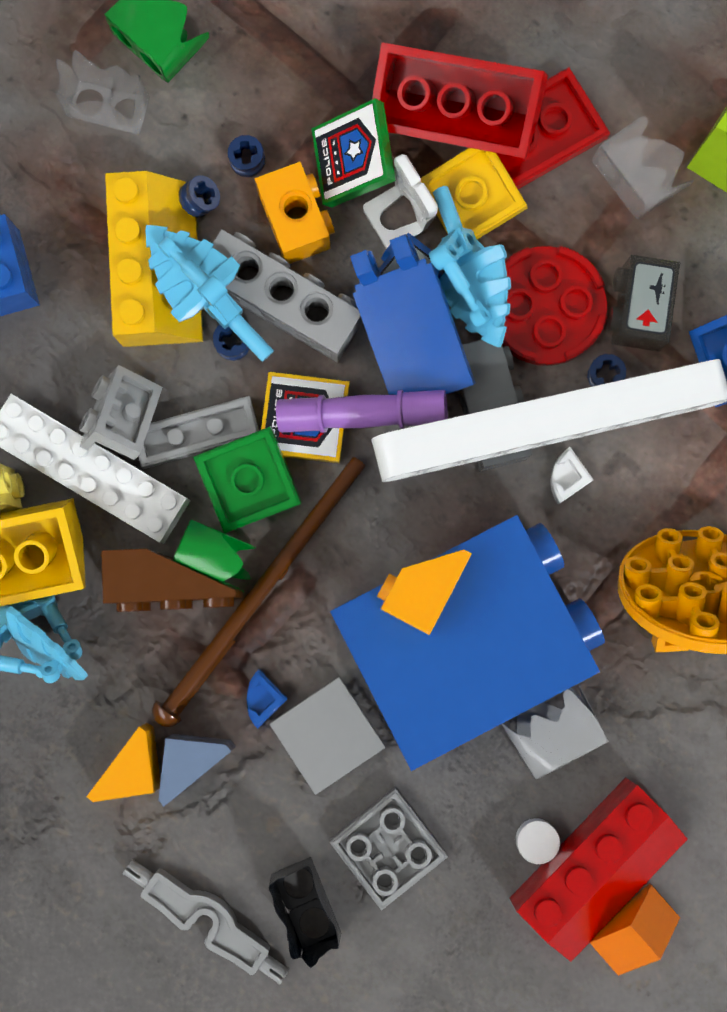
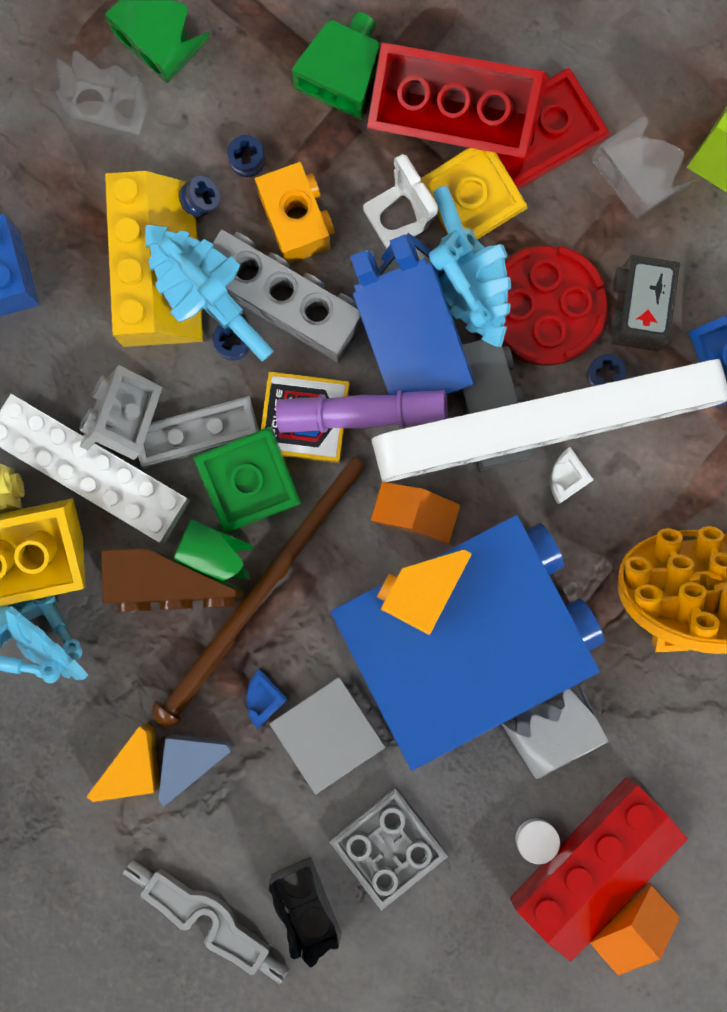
tile [312,98,396,208] -> none
none -> green torso [292,12,380,120]
none -> orange slope [371,482,460,544]

